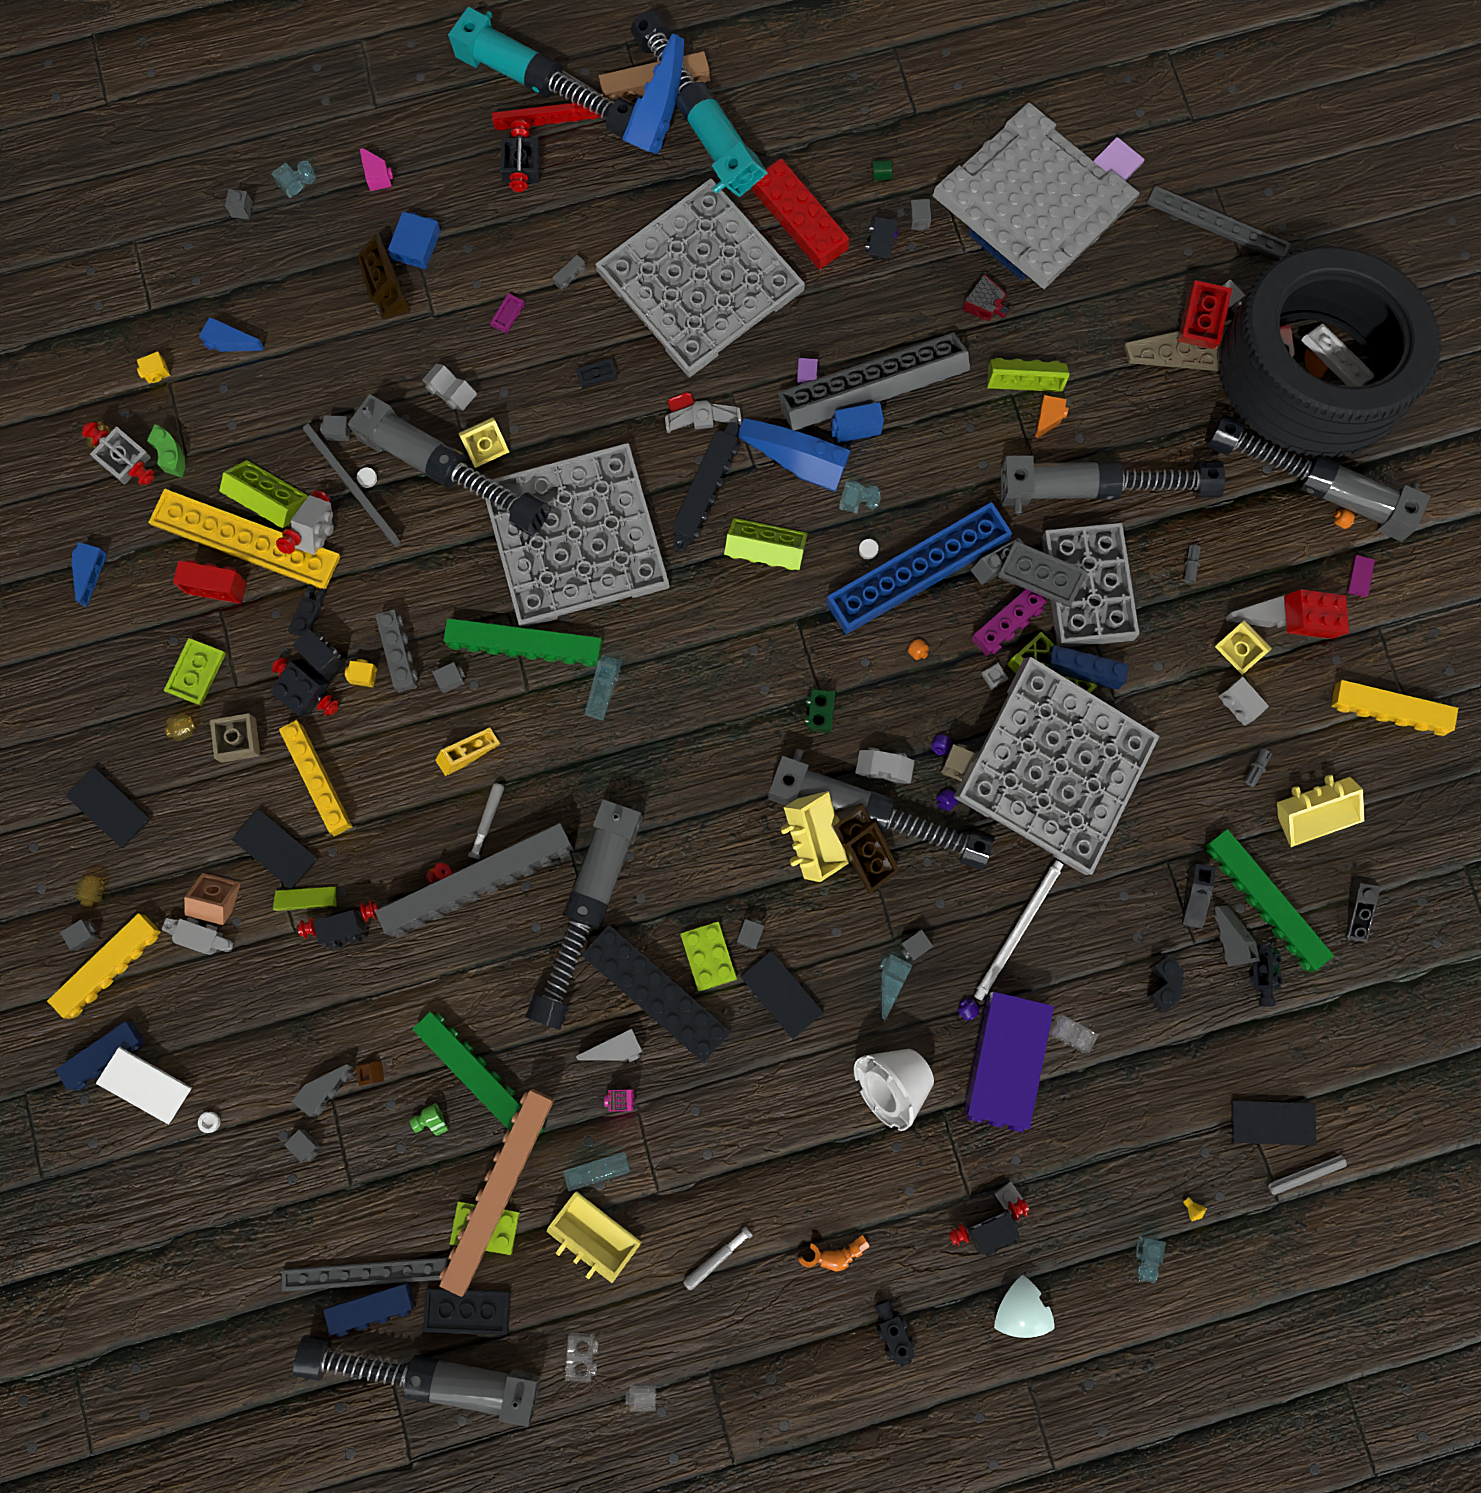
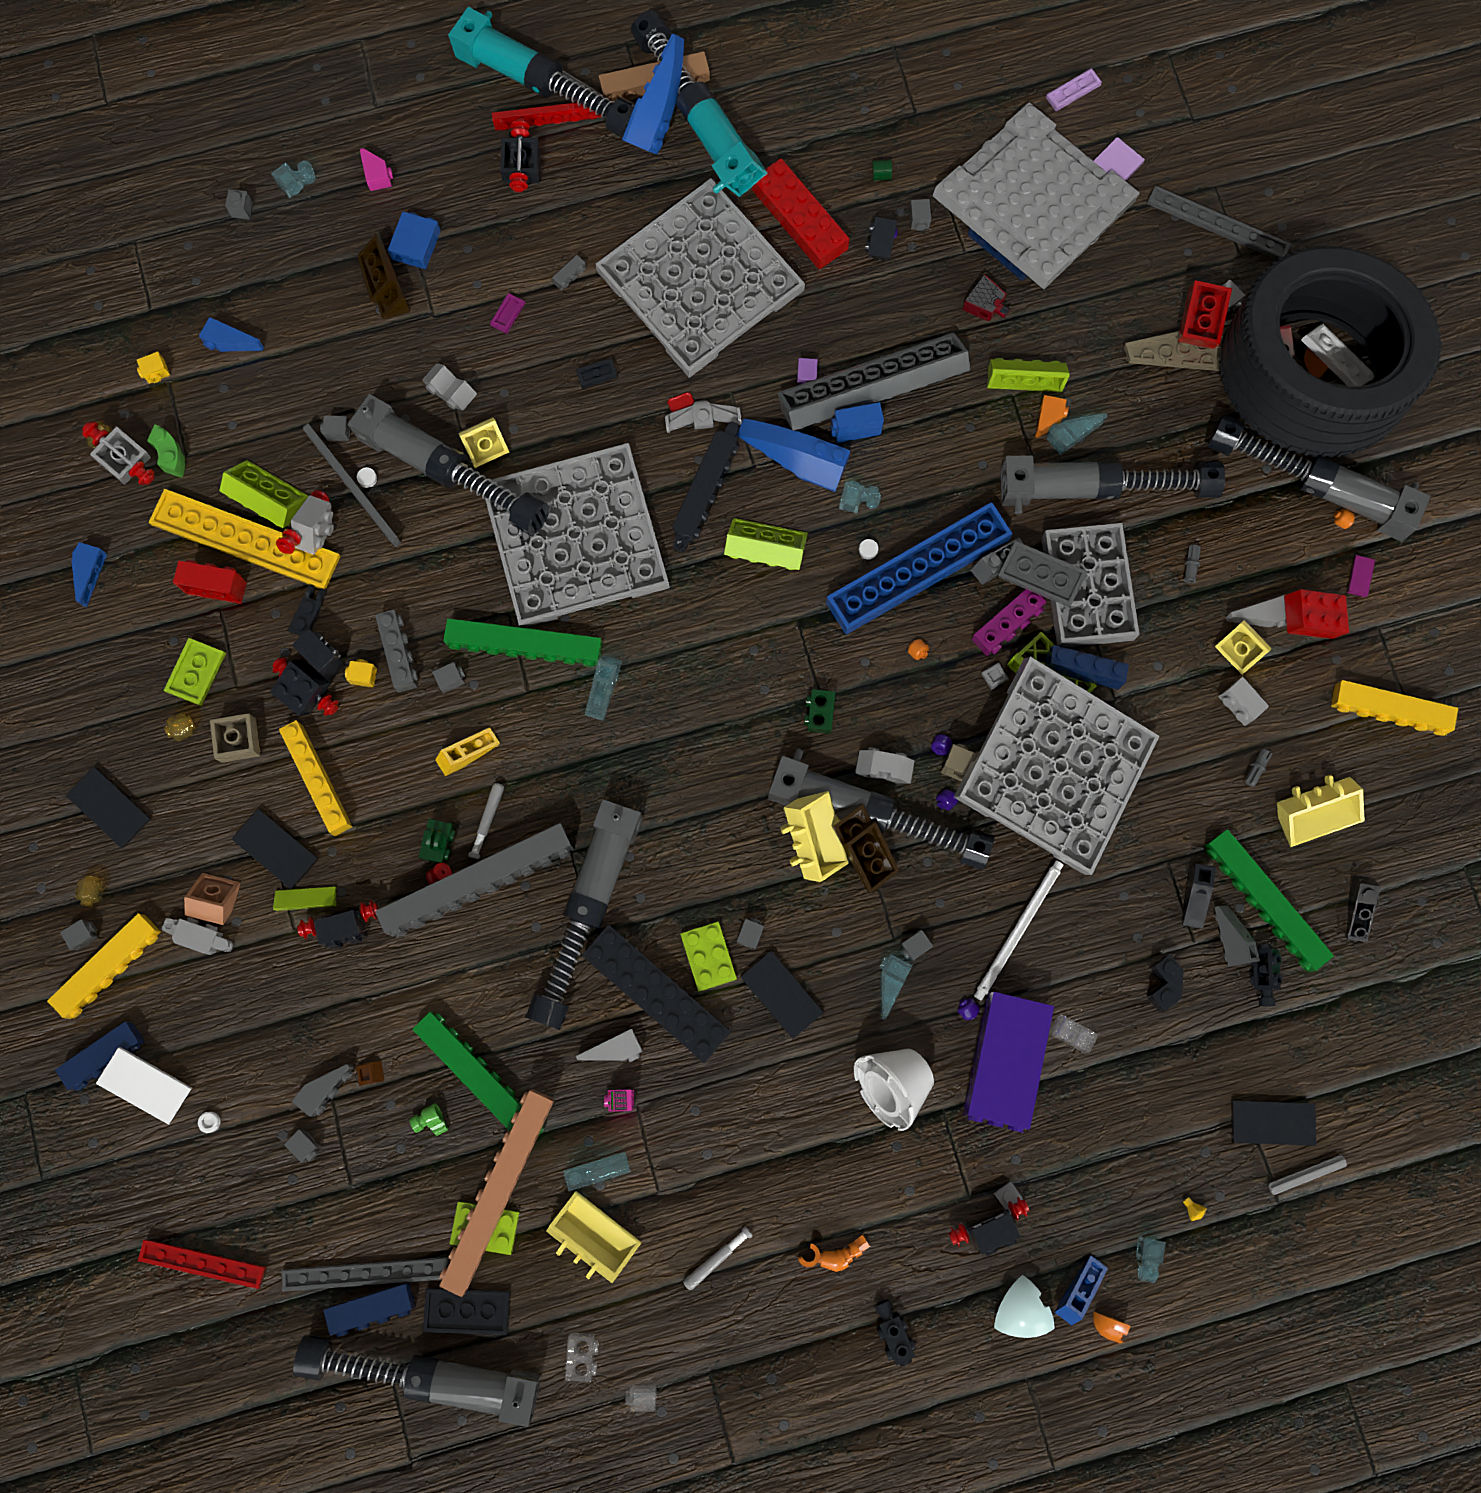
none -> red plate [138,1239,266,1289]
none -> dark green brick [419,819,457,864]
none -> lavender tile [1046,68,1102,111]
none -> clear light blue slope [1046,413,1108,455]
none -> blue slope [1055,1256,1108,1325]
none -> orange brick [1093,1312,1130,1343]

